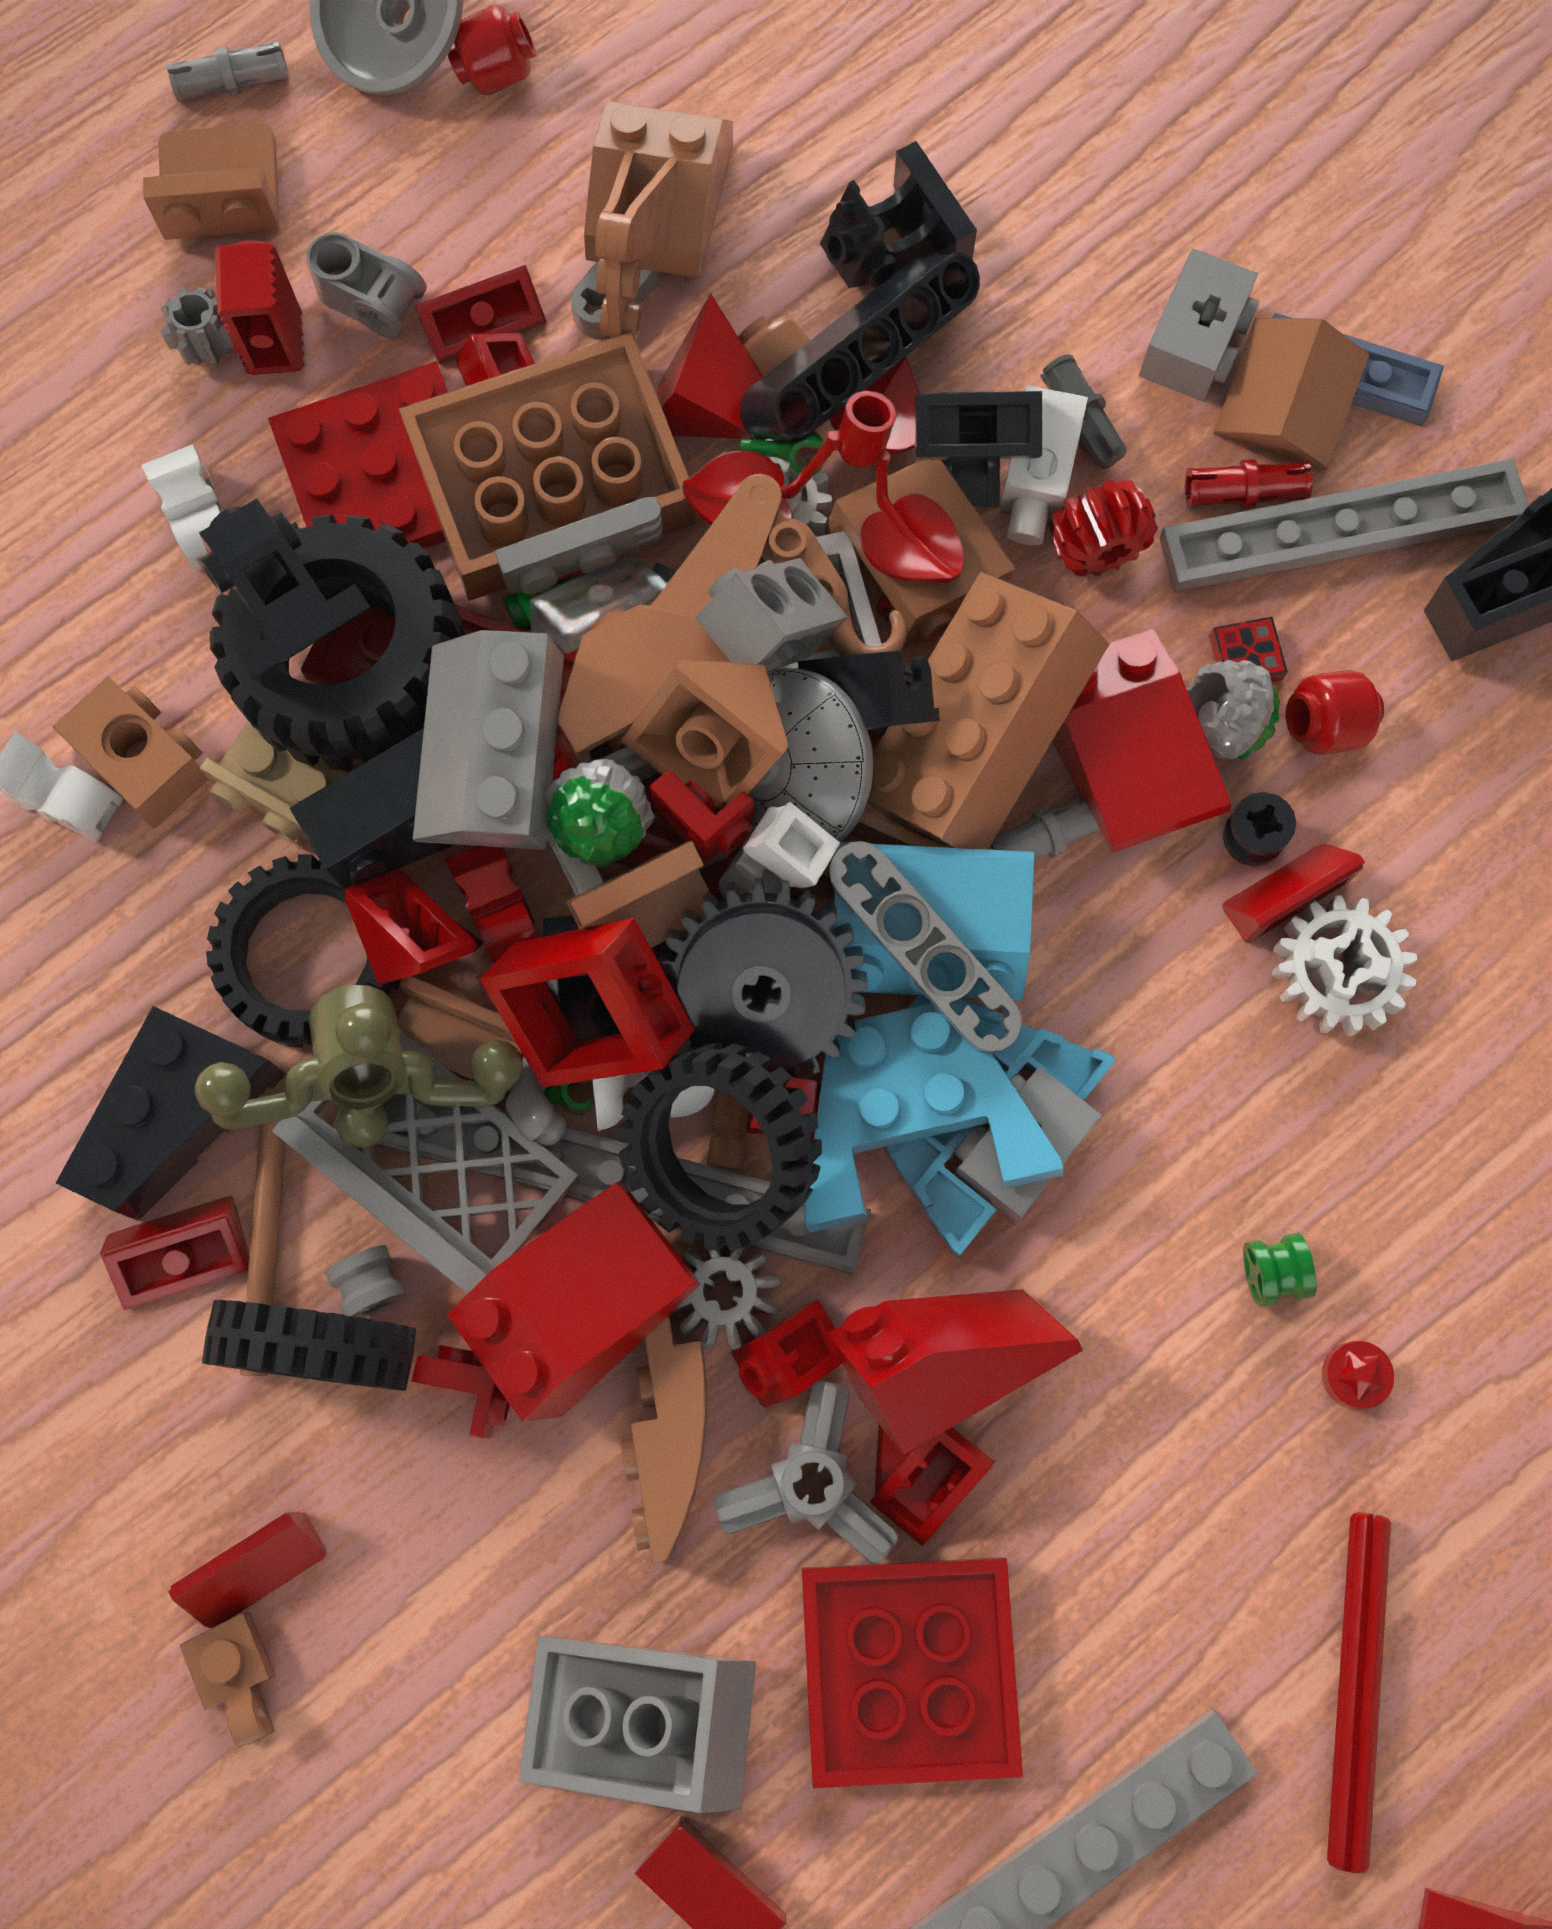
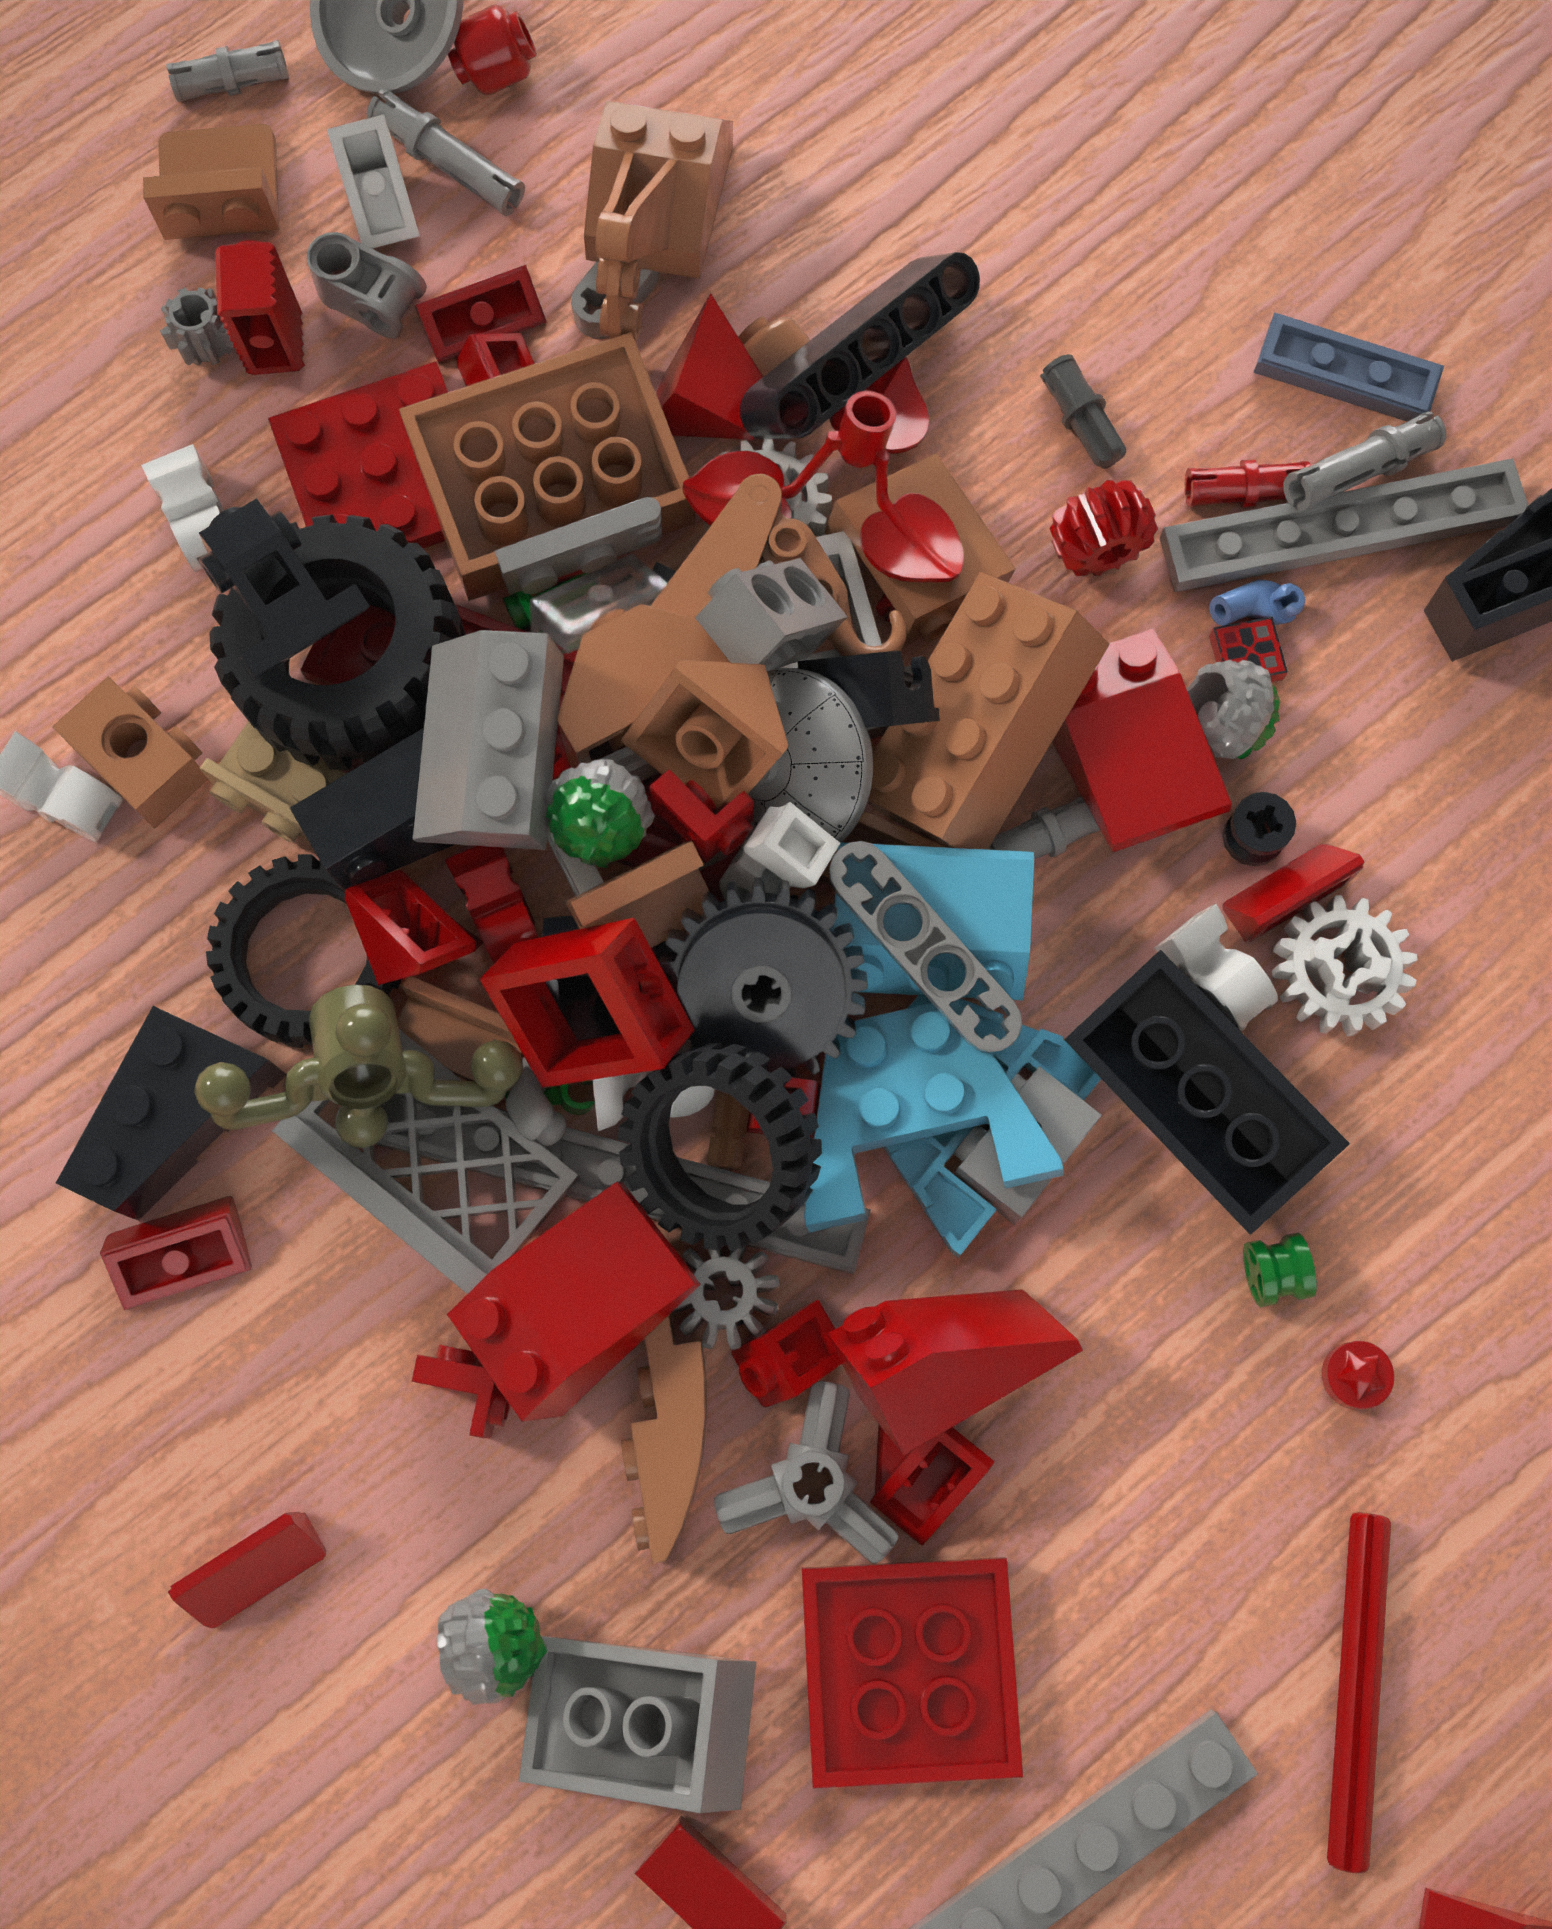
nougat plate [179,1612,276,1748] -> none
black tyre [202,1300,416,1391] -> none
nougat bar [240,1120,285,1376] -> none
light grey wheel [325,1245,407,1318] -> none
green hand [740,431,822,475] -> none
black tile [820,141,977,288] -> none
black tile [914,391,1042,507] -> none
white torso [1000,385,1088,545] -> none
light grey brick [1139,248,1260,402] -> none
nougat slope [1214,318,1369,471] -> none
red head [1285,670,1384,755] -> none
none -> white slope [327,114,420,249]
none -> light grey pin [367,88,525,216]
none -> piece [437,1589,547,1705]
none -> black slope [1064,950,1350,1235]
none -> white leg [1154,904,1278,1031]
none -> medium blue arm [1209,580,1305,626]
none -> light grey pin [1284,412,1446,511]

